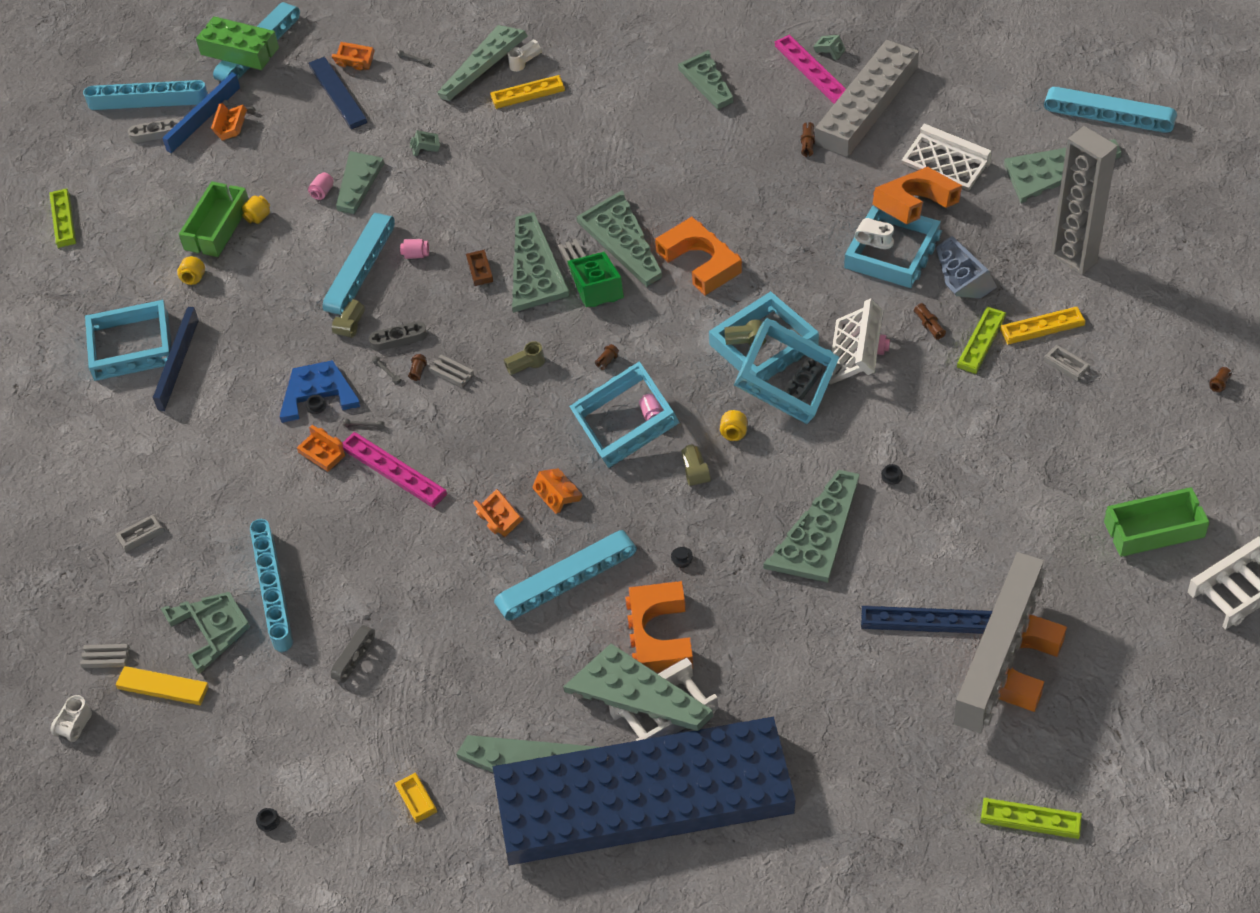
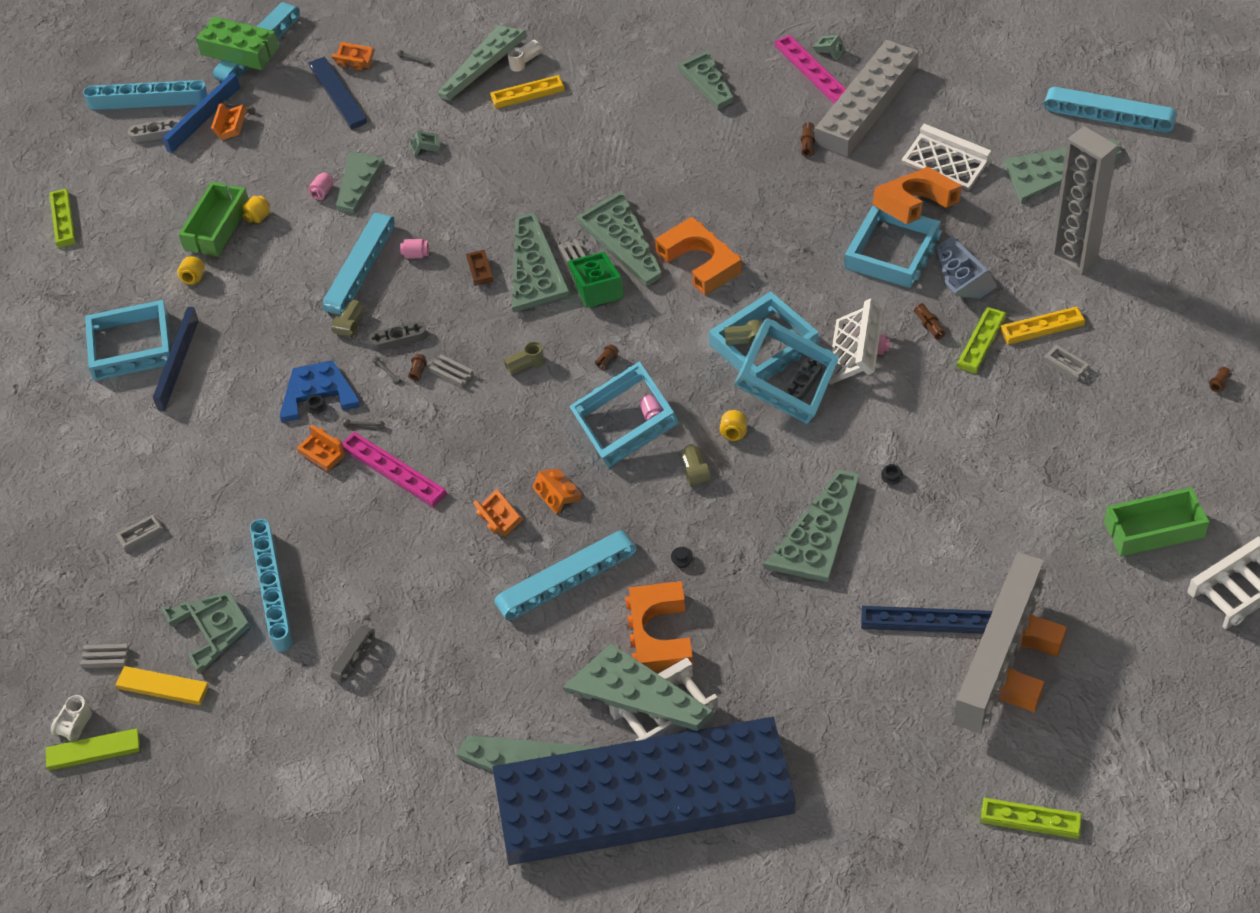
black plate [256,808,280,832] -> none
yellow tile [395,772,437,823] -> none
white piece [854,218,894,249] -> none
none -> lime tile [46,728,141,771]

